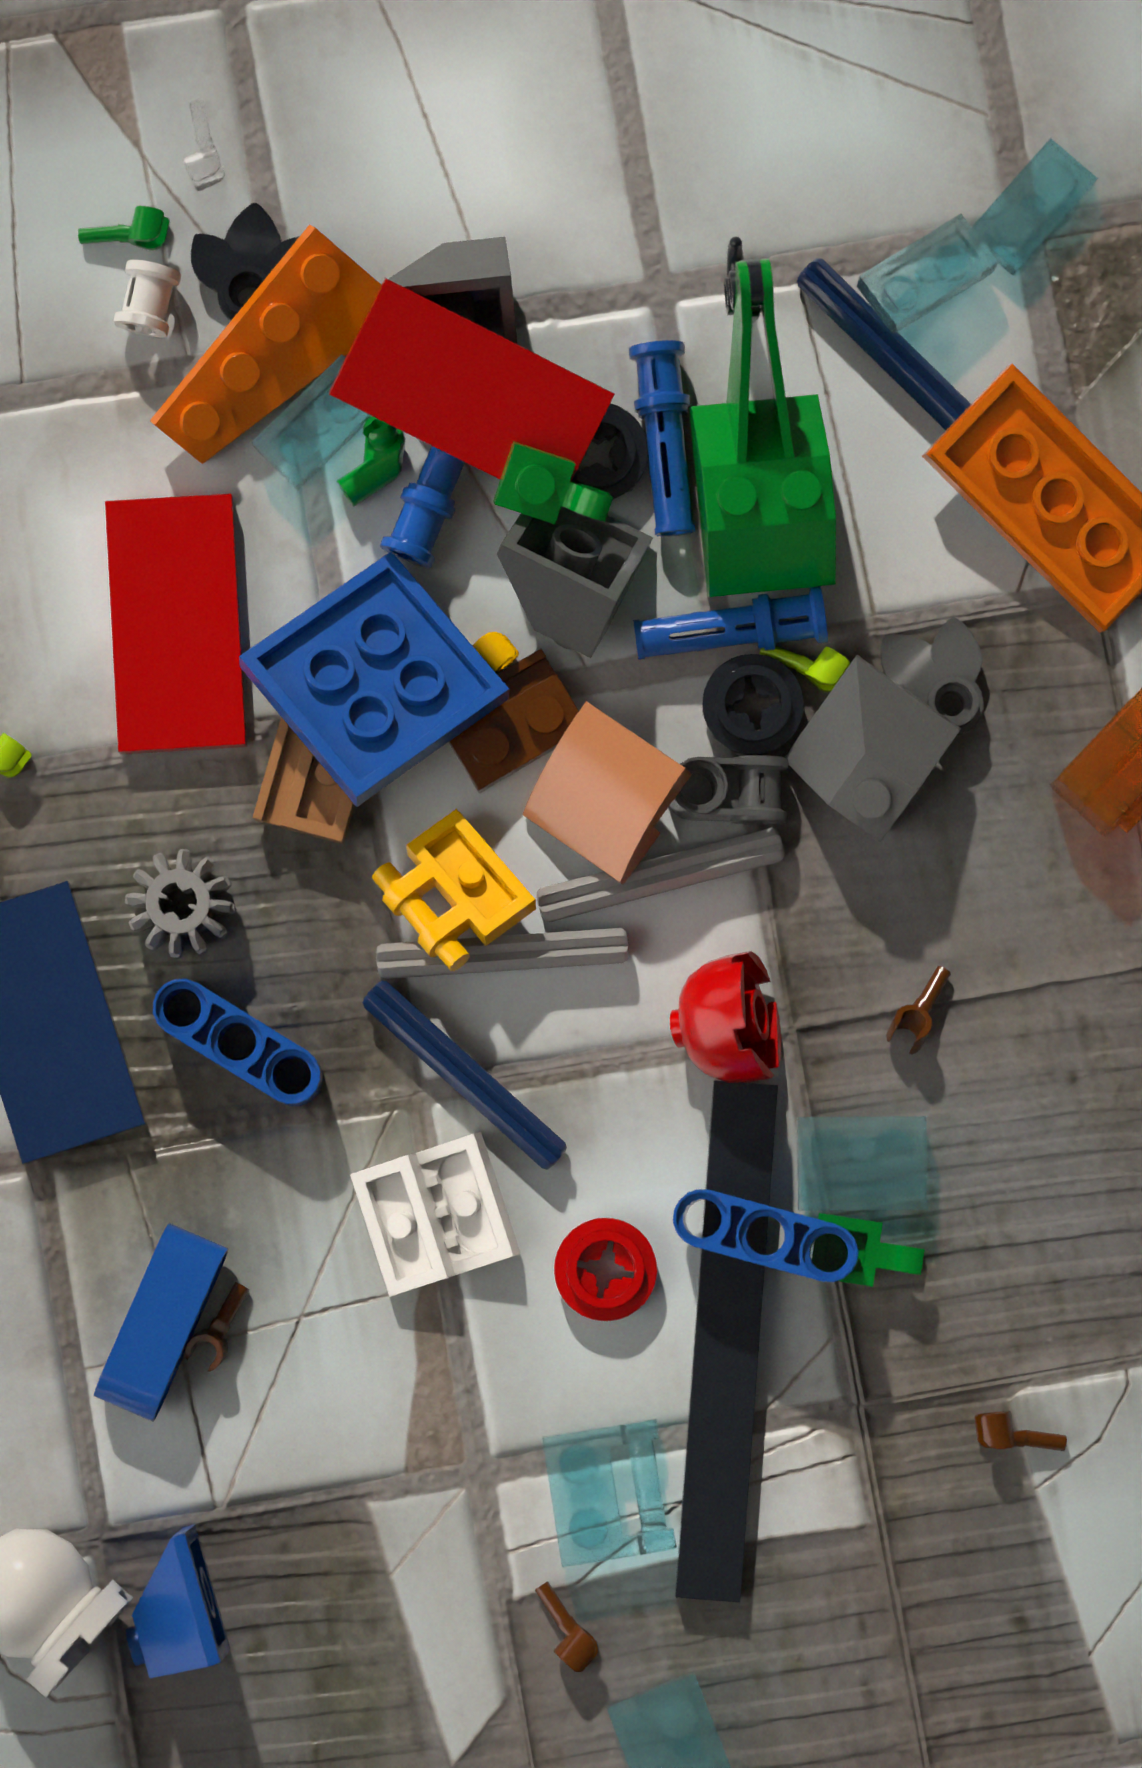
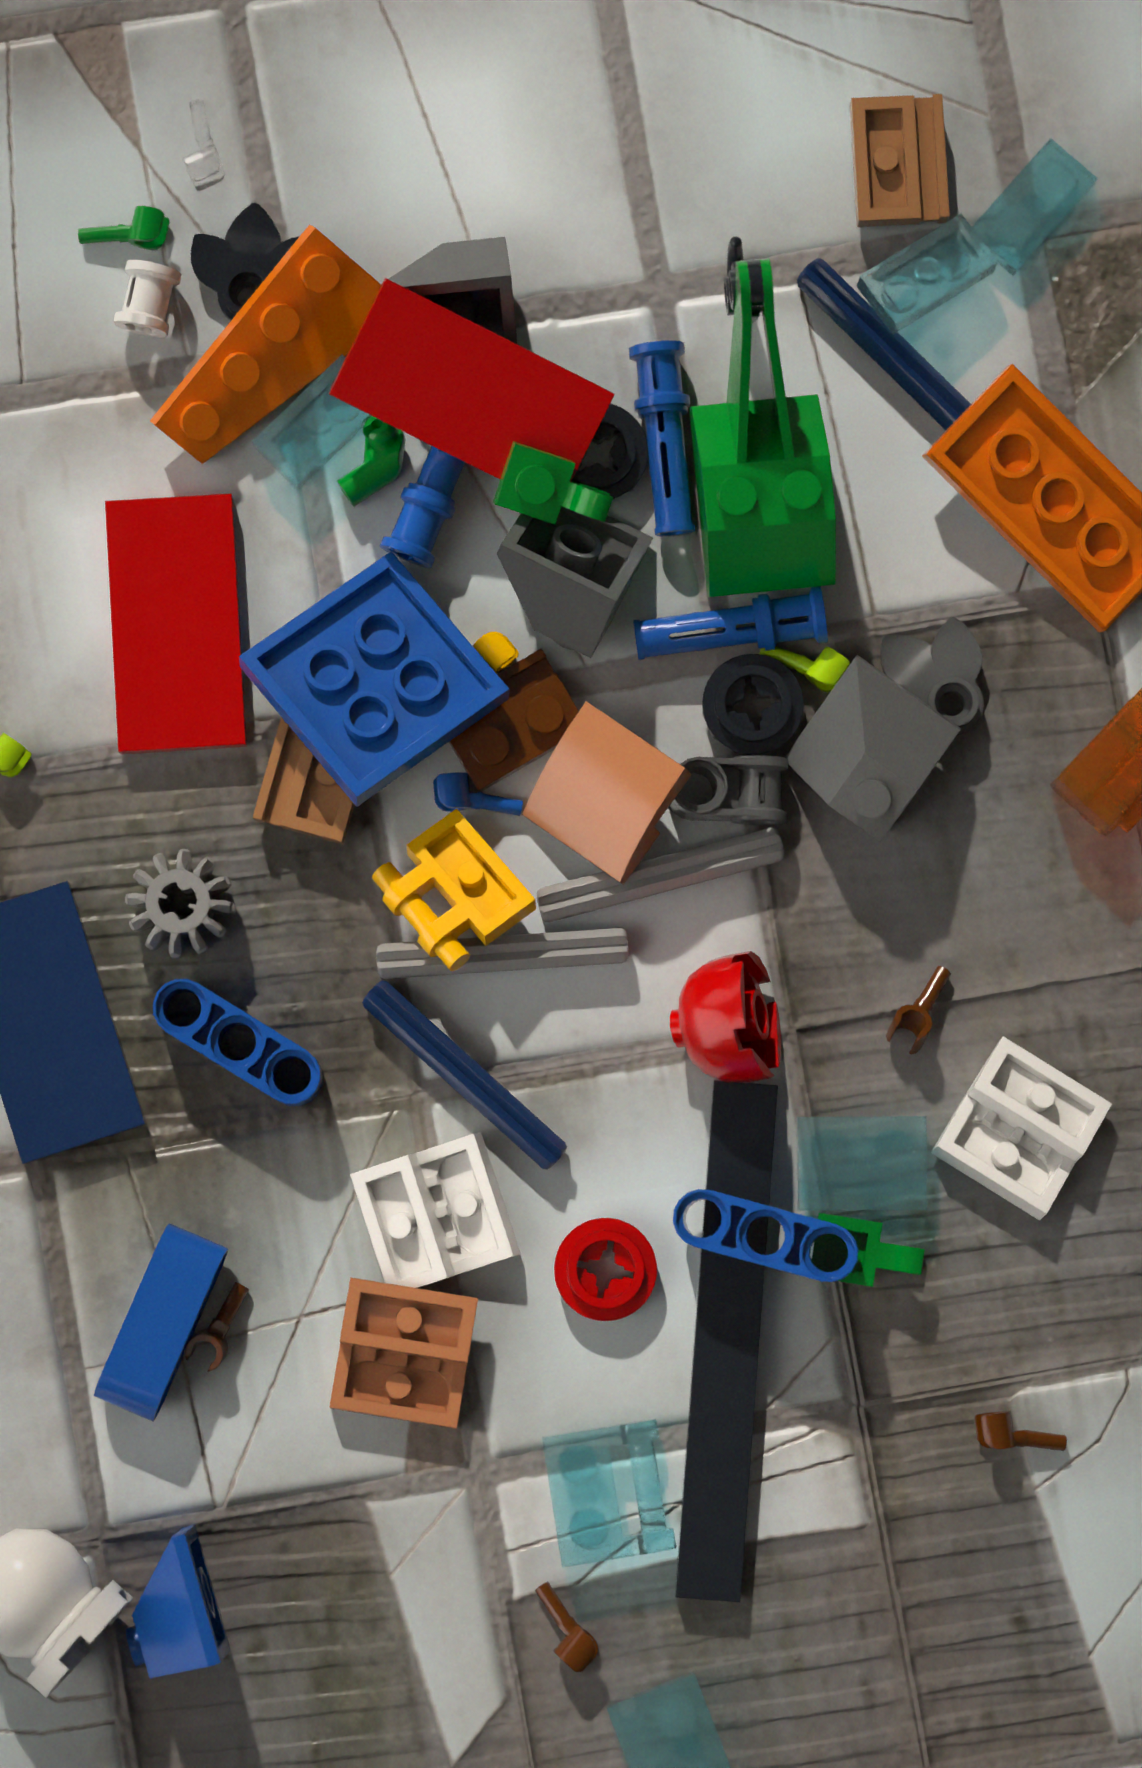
none -> nougat slope [329,1277,478,1429]
none -> blue hand [433,772,523,816]
none -> medium nougat plate [849,94,950,227]
none -> white slope [931,1036,1112,1221]

